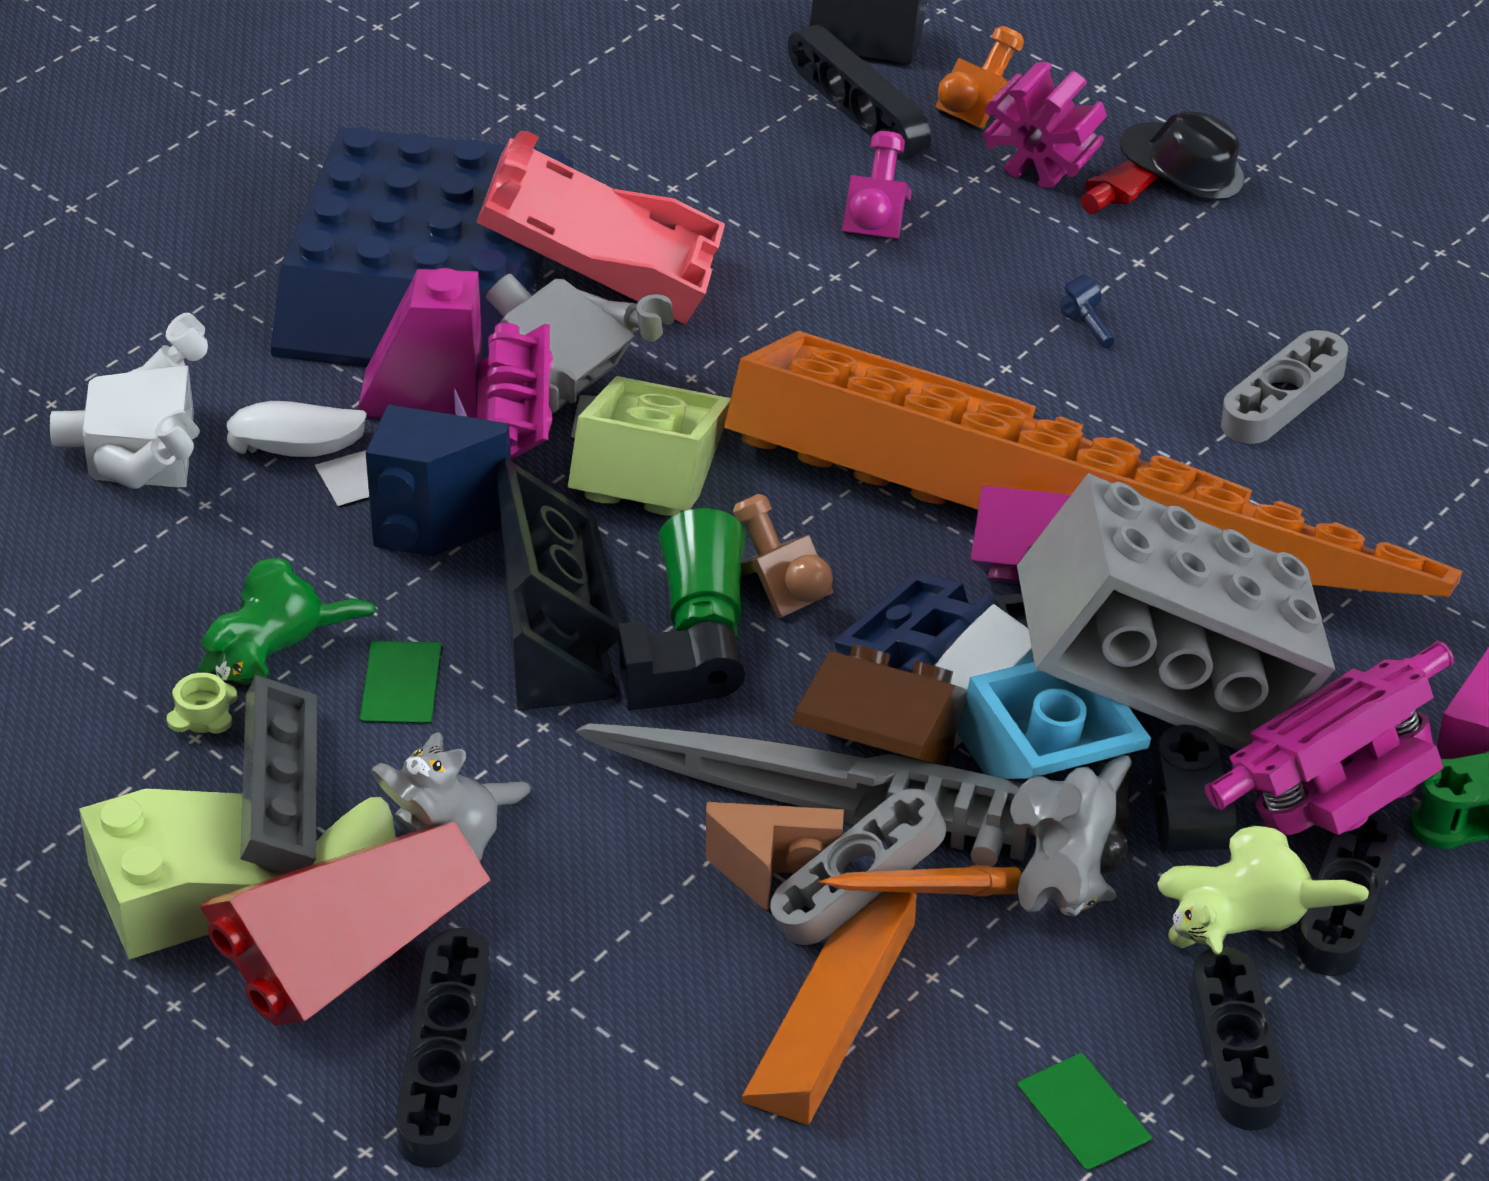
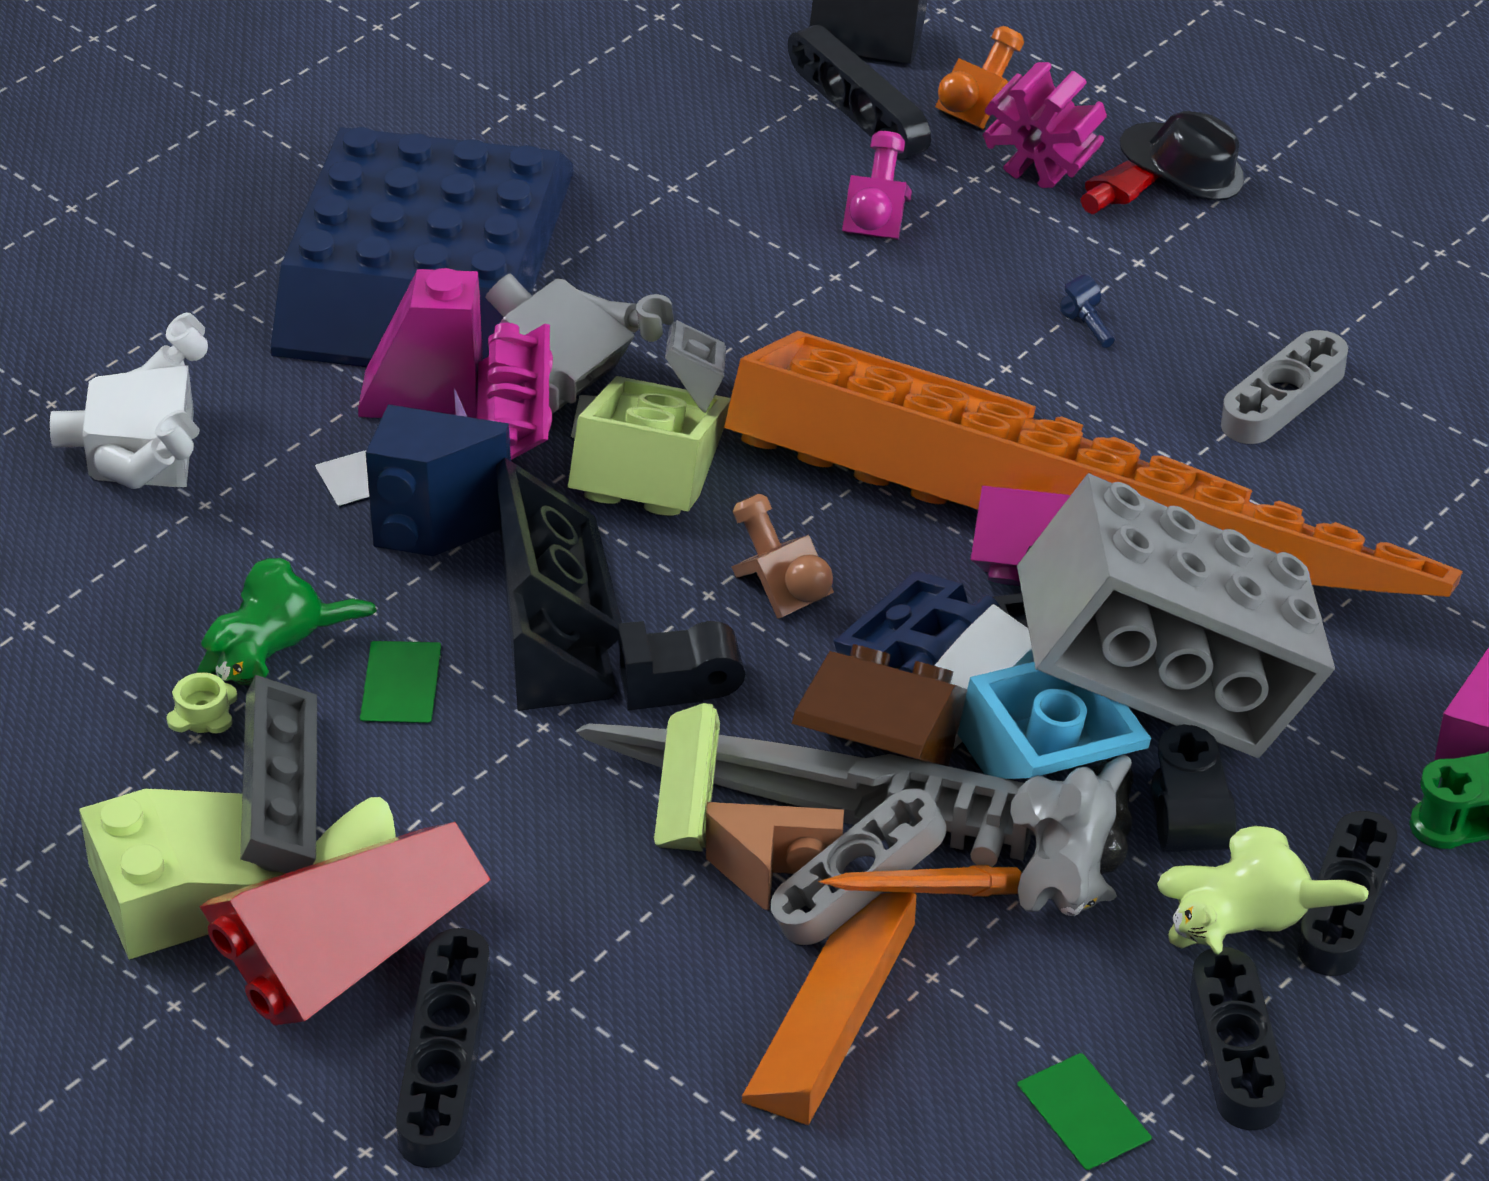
white arm [226,401,367,457] -> none
light grey animal [371,732,531,861] -> none
coral piece [477,131,725,325] -> none
green plant [658,508,746,638] -> none
dark pink piece [1205,641,1454,835] -> none
none -> yellowish green slope [654,703,720,851]
none -> light grey slope [665,320,726,413]

